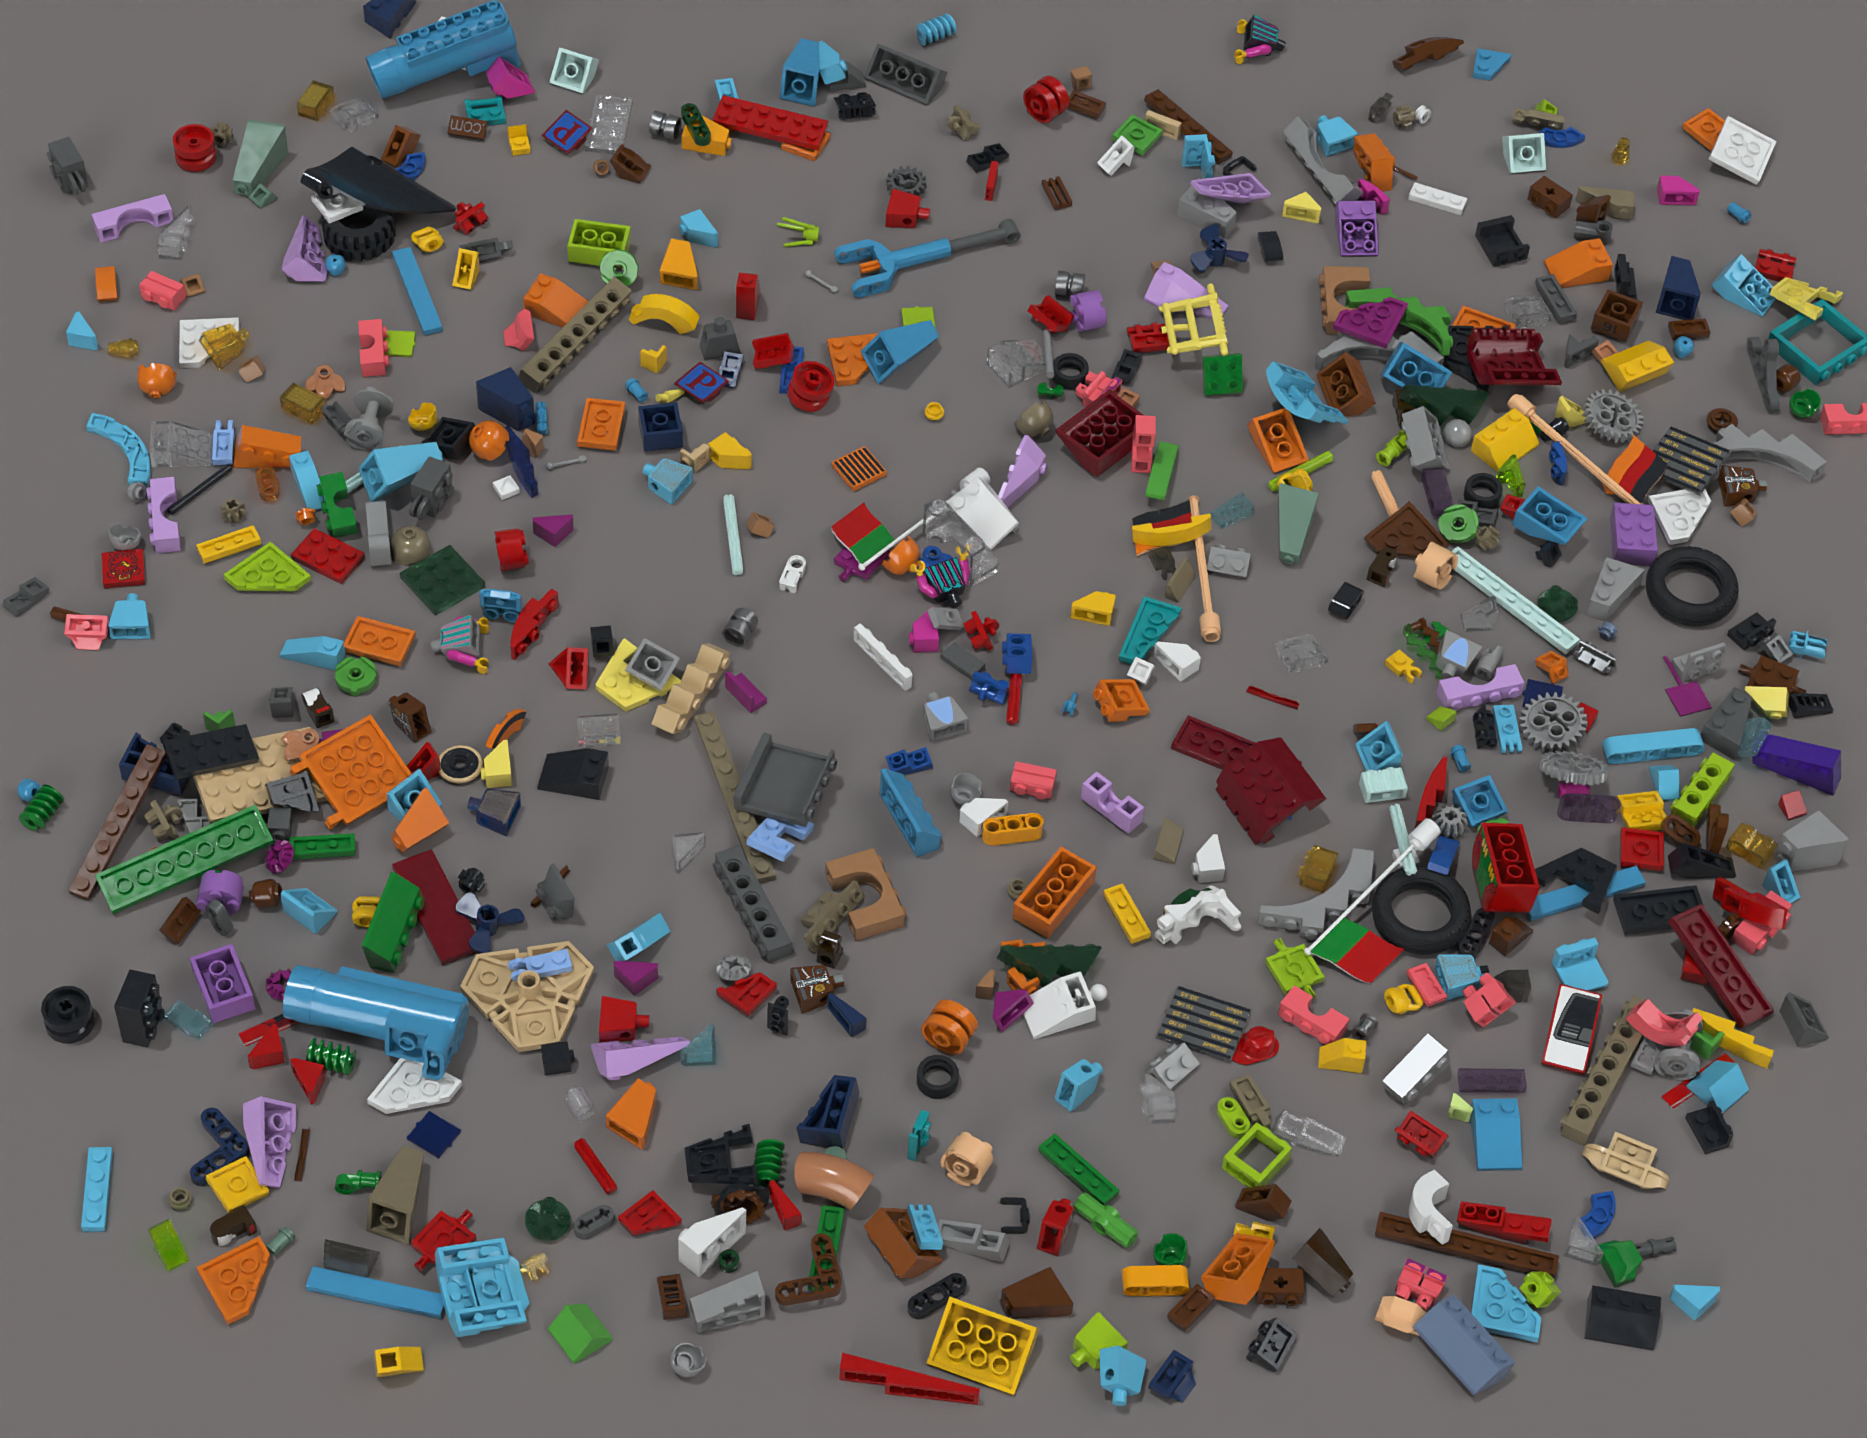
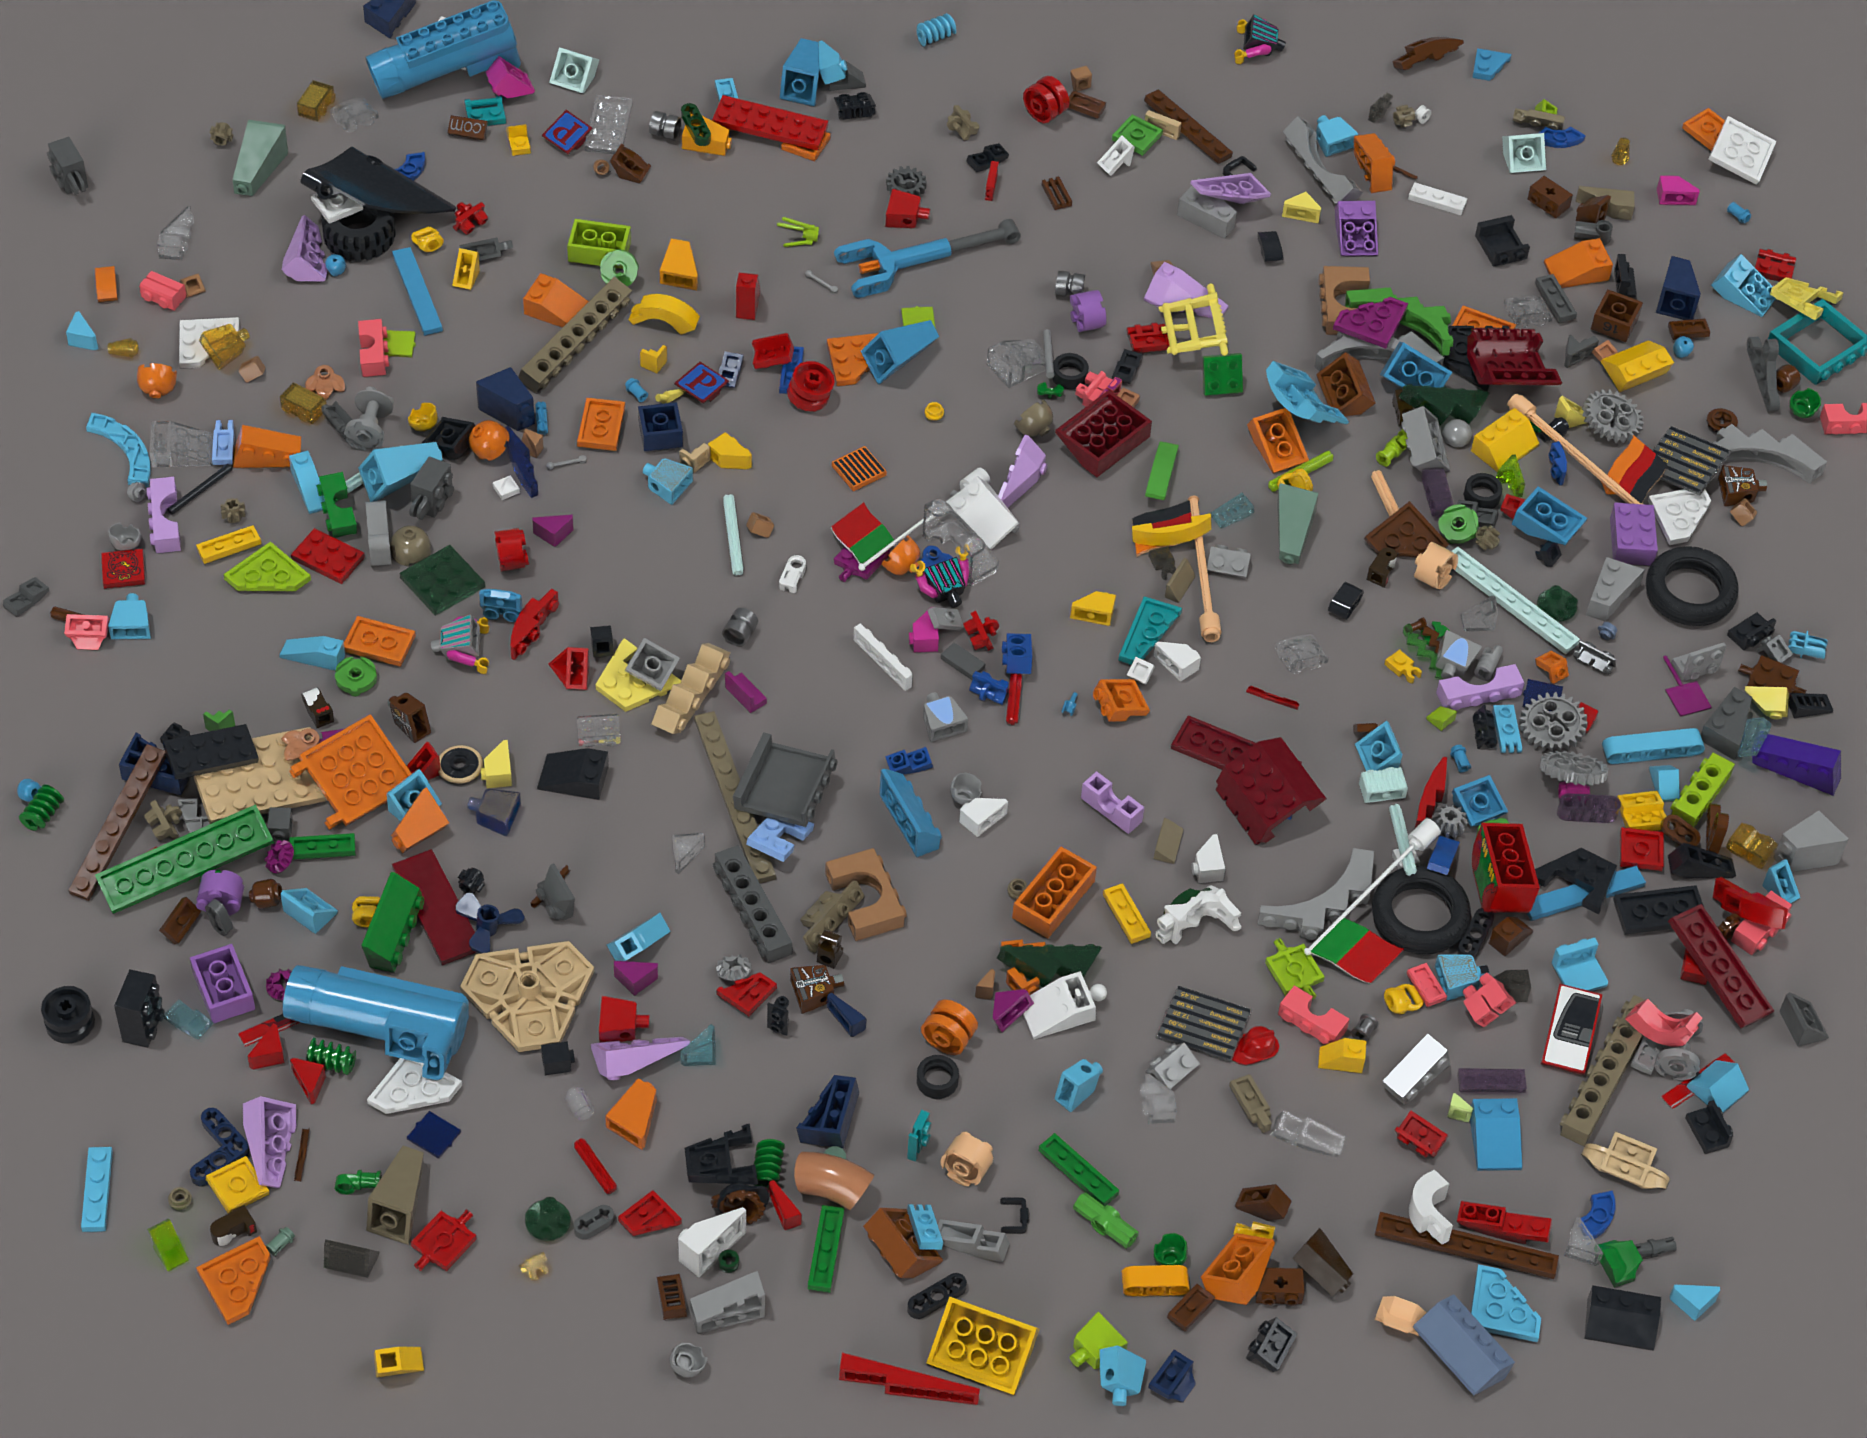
lavender arch [91,194,174,243] -> none
red wheel [172,124,217,172] -> none
sand green slope [249,183,278,208] -> none
clear orange plate [255,466,280,502] -> none
wing [265,772,319,813] -> none
dark grey slope [269,687,293,718] -> none
orange plate [295,508,316,525] -> none
dark azure tile [306,1266,444,1319] -> none
dark orange slope [381,125,421,167] -> none
medium azure slope [435,1238,530,1338] -> none
orange tile [486,709,527,749] -> none
coral slope [503,309,534,351] -> none
light blue hinge [507,949,572,981] -> none
bright green slope [548,1304,613,1364] -> none
medium azure slope [679,209,718,248] -> none
dark grey torso [700,317,740,360] -> none
reddish brown beam [775,1233,841,1306] -> none
dark grey slope [864,43,947,104] -> none
light orange beam [982,813,1044,845] -> none
reddish brown slope [1000,1267,1073,1319] -> none
coral brick [1010,761,1057,800] -> none
red bracket [1027,295,1075,333] -> none
red torso [1037,1198,1074,1256] -> none
coral arch [1131,415,1156,473] -> none
medium azure bracket [1181,134,1215,179] -> none
dark blue piece [1190,224,1249,273] -> none
lime plate [1217,1097,1250,1138] -> none
lime window [1222,1122,1292,1188] -> none
clear yellow brick [1297,845,1338,893] -> none
dark pink slope [1358,179,1390,215] -> none
coral hips [1395,1258,1448,1312] -> none
lime brick [1519,1272,1561,1308] -> none
bright green panel [1690,1030,1724,1060] -> none
yellow slope [1692,1008,1774,1069] -> none
slope [1778,790,1807,820] -> none

